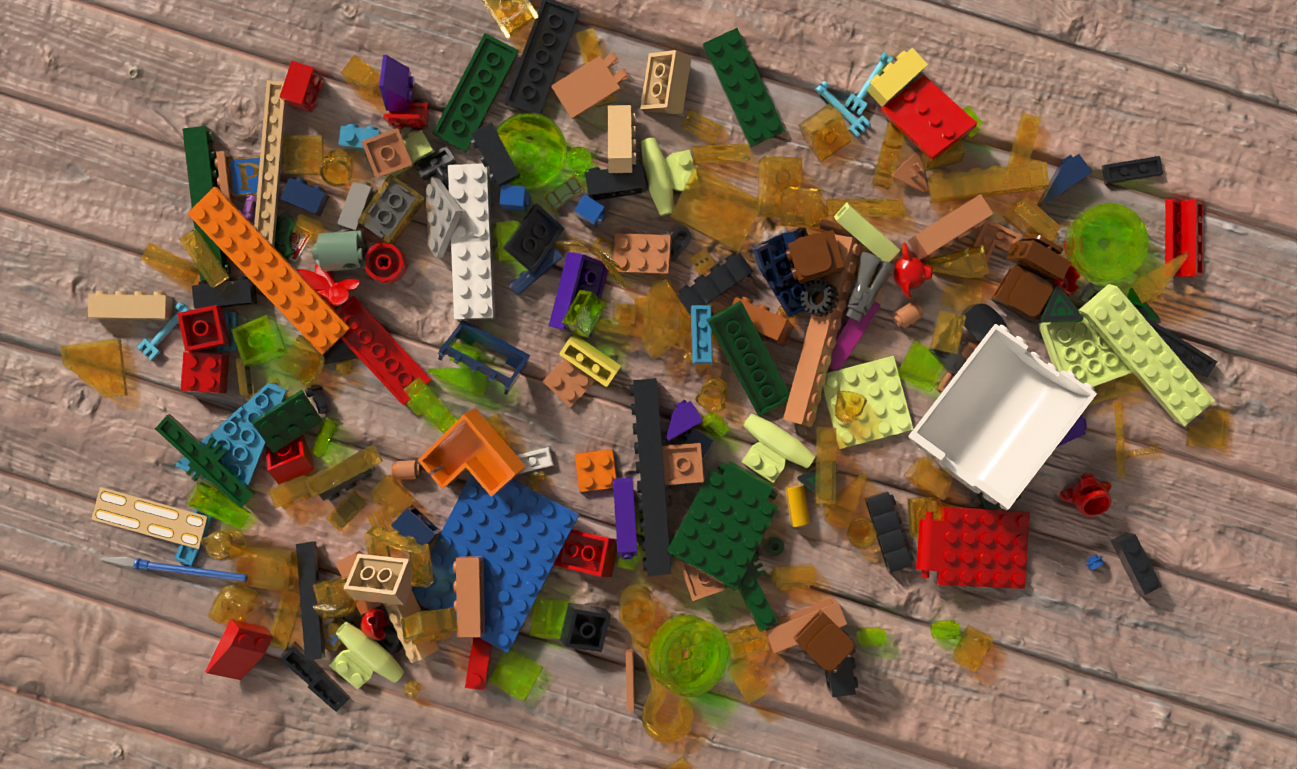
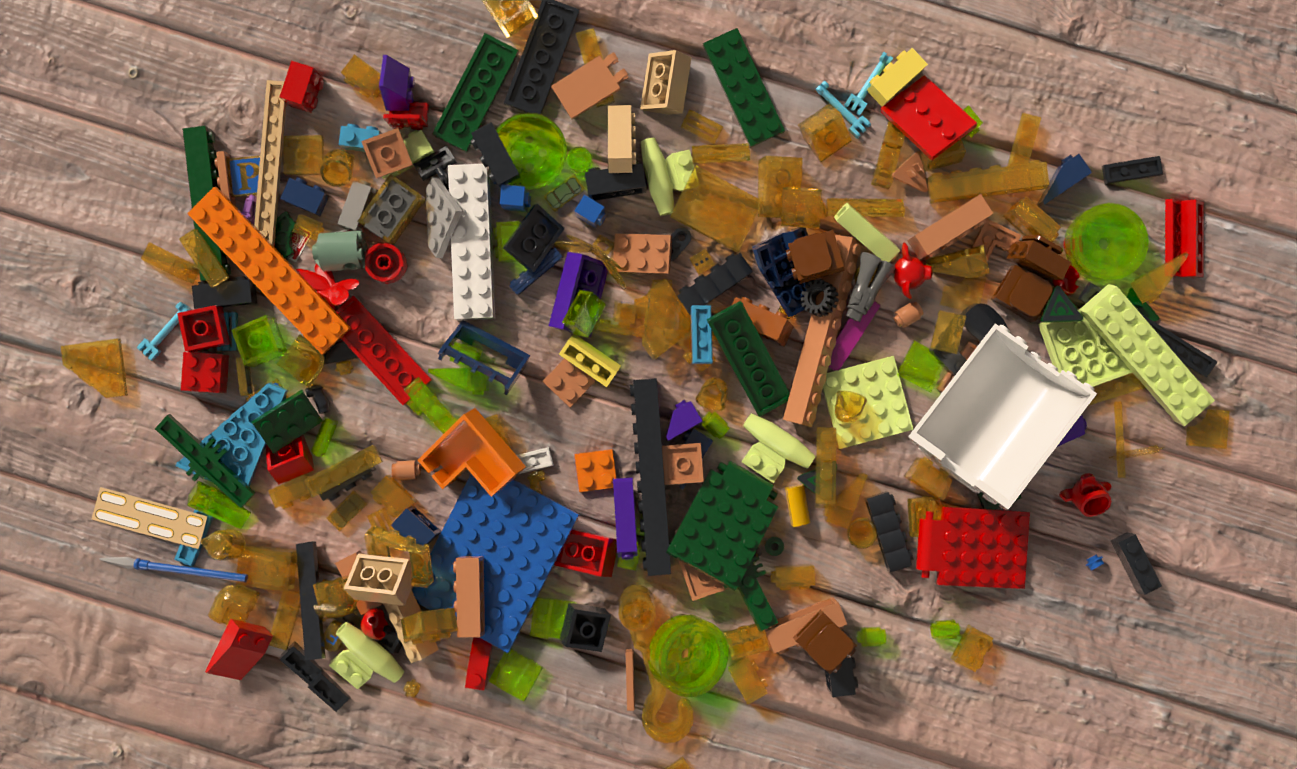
tan brick [88,291,173,320] -> none

